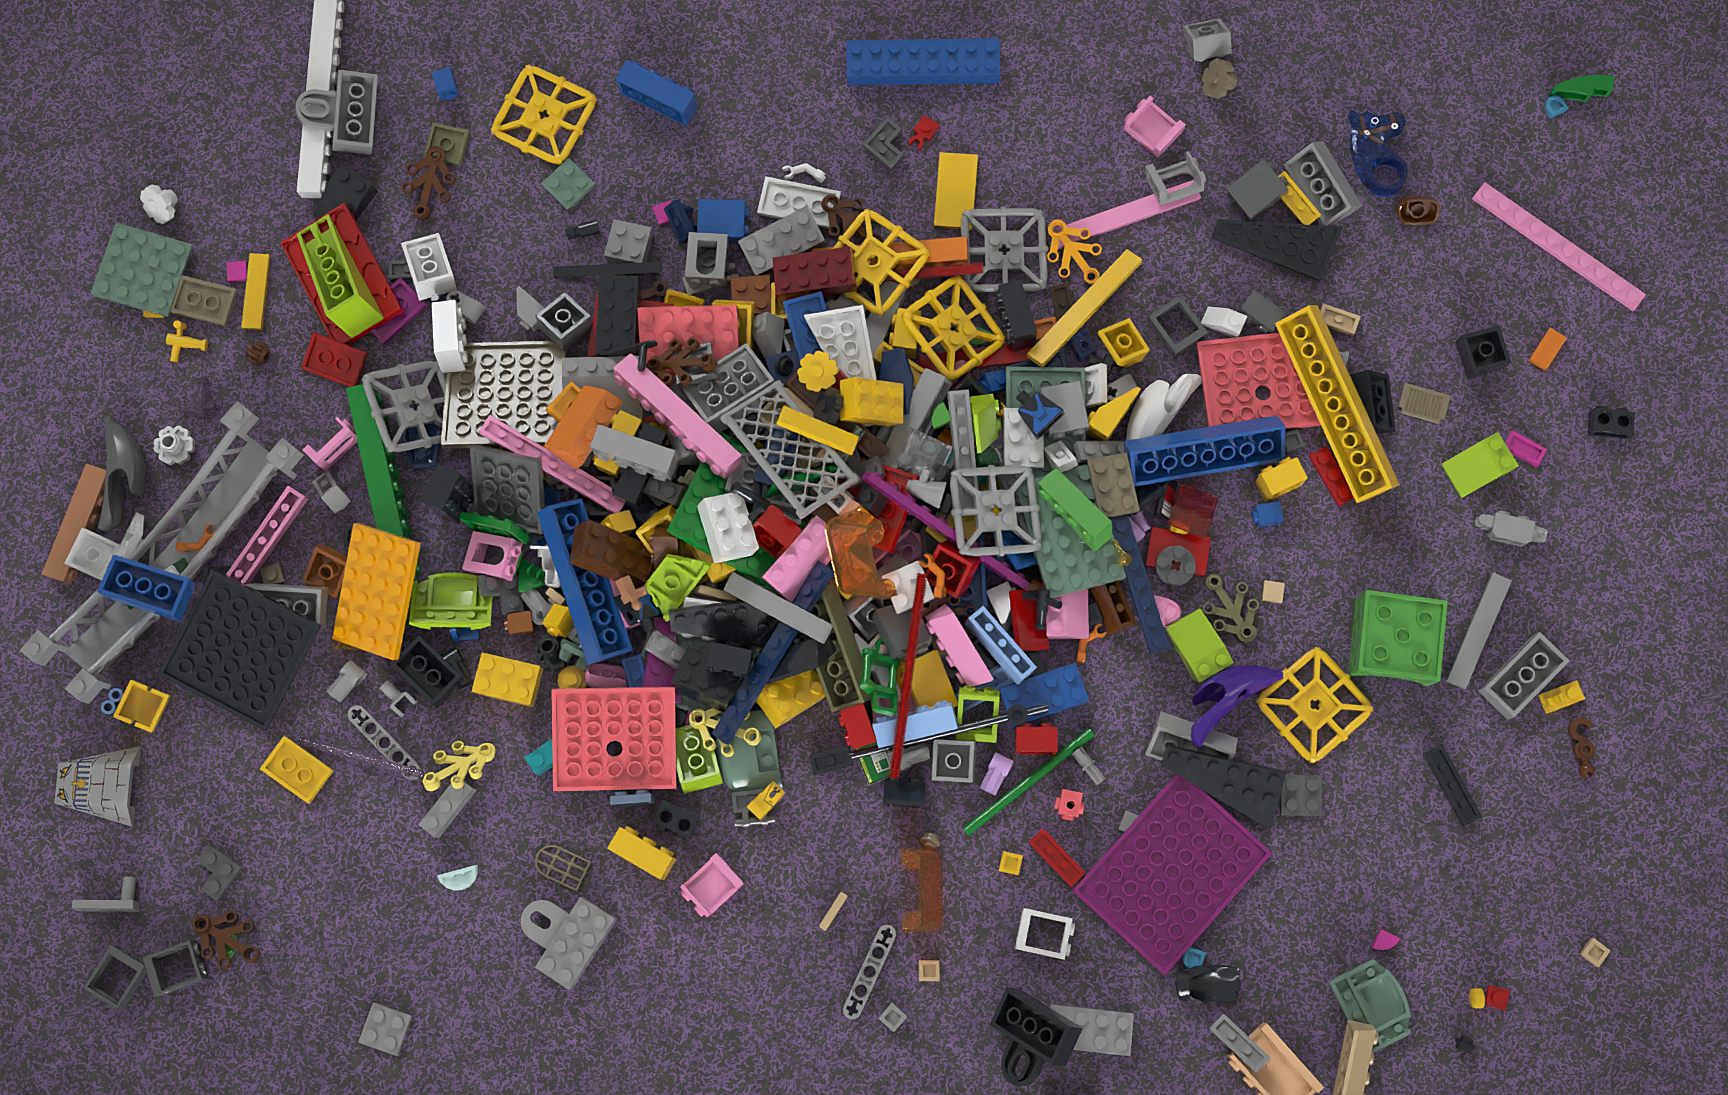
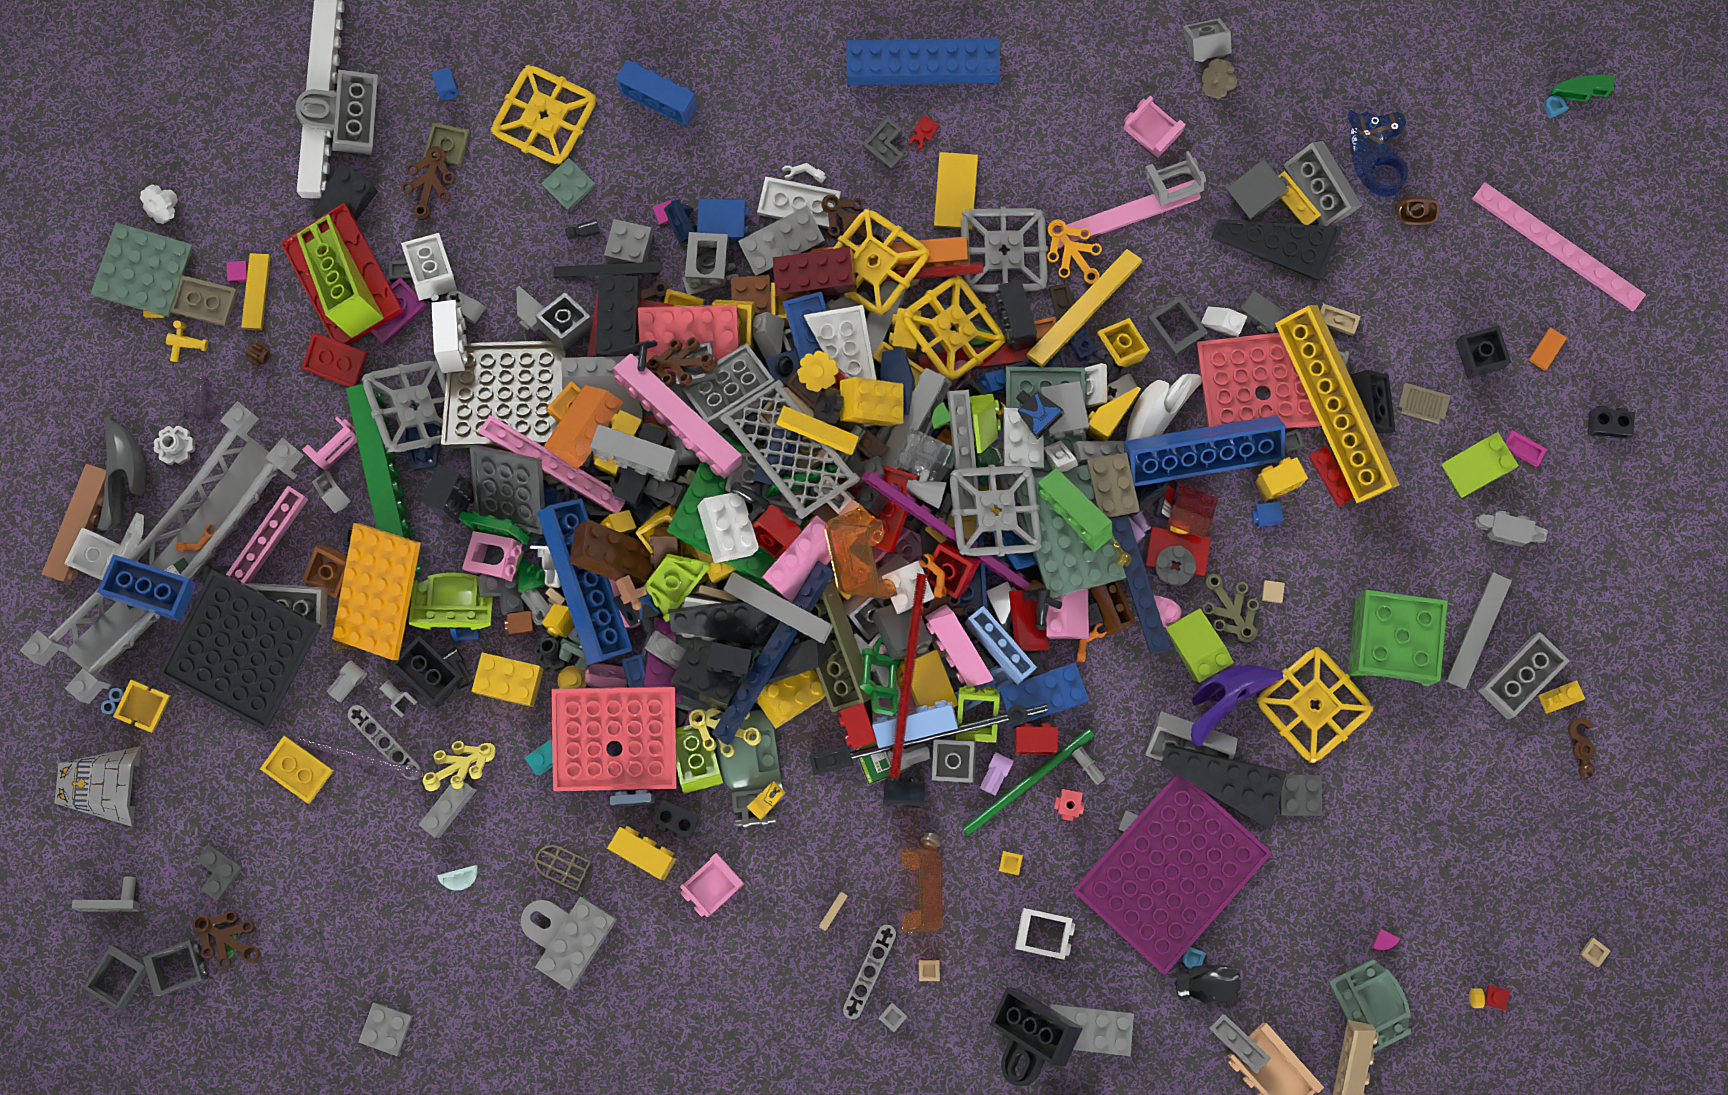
dark tan plate [260,563,286,584] -> none
red plate [1028,828,1085,887] -> none
black plate [1423,744,1482,826] -> none
black plate [1455,1035,1476,1053] -> none

